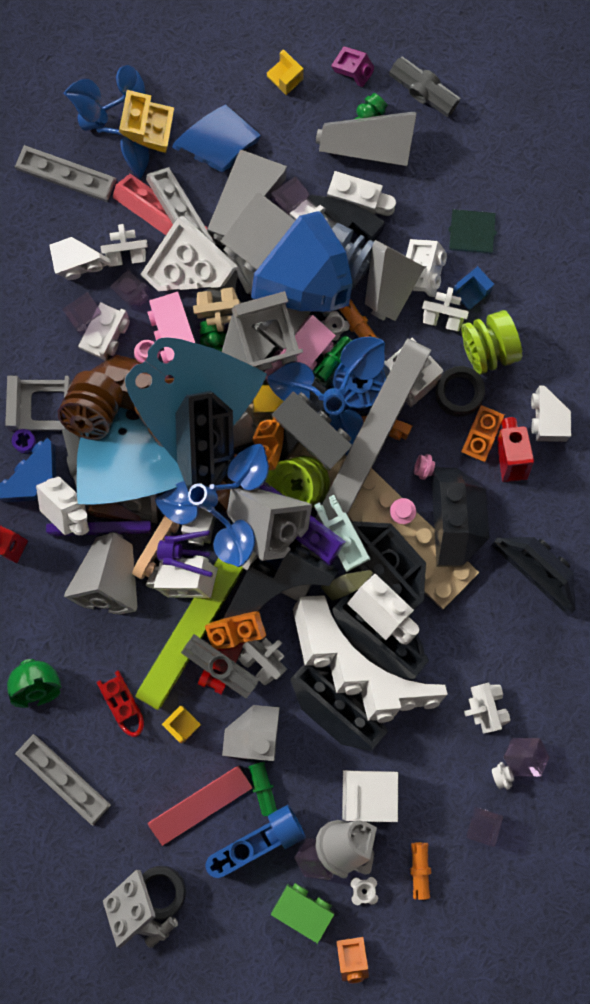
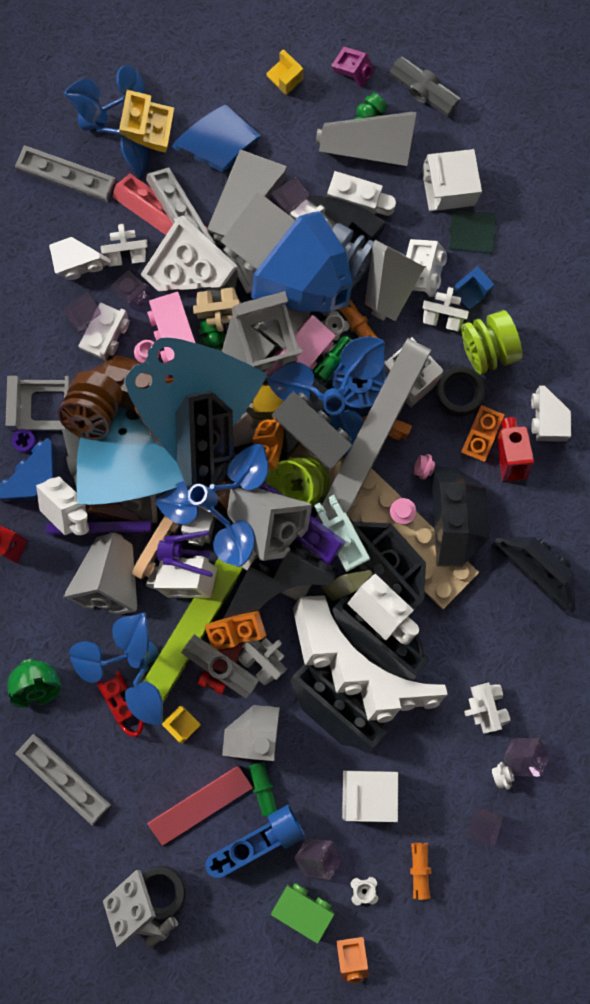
light grey container [316,820,377,878] -> none
none -> blue plant [69,613,164,725]
none -> white piece [422,149,482,211]

